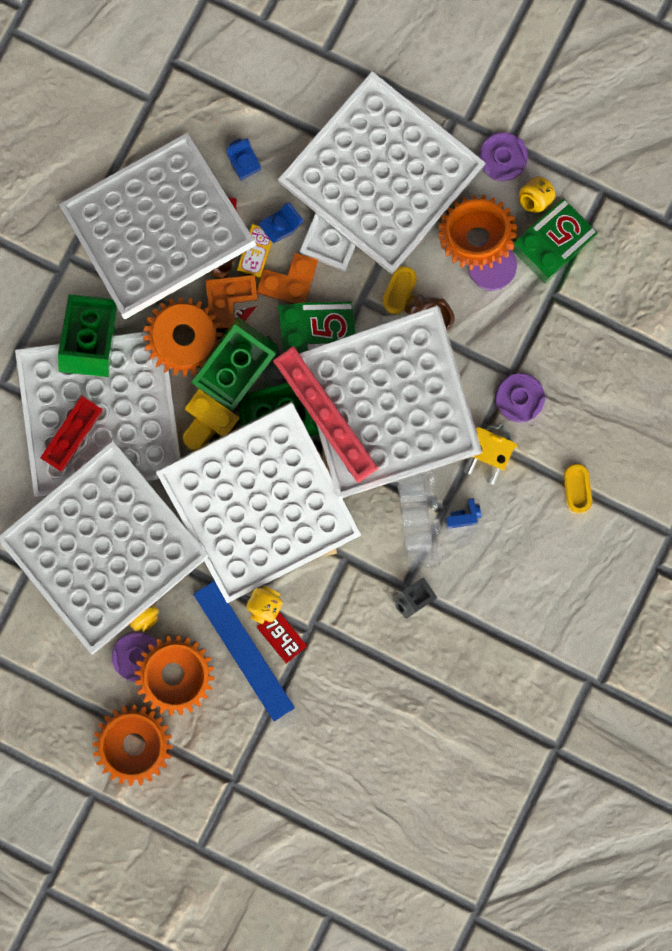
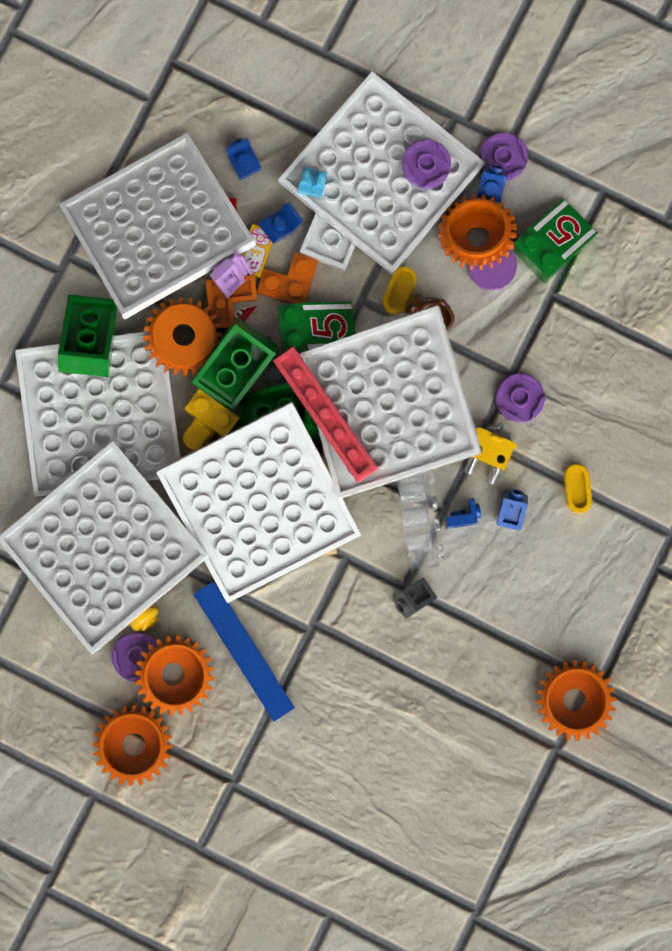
red plate [40,396,104,472] -> none
yellow head [246,585,283,625] -> none
red sticker [257,612,307,664] -> none
yellow head [519,176,555,213] -> none
none -> lavender plate [210,249,253,298]
none -> medium azure tile [298,167,328,199]
none -> medium lavender tile [402,139,451,189]
none -> blue bracket [477,165,508,202]
none -> bracket [496,489,528,531]
none -> orange gear [535,660,617,741]

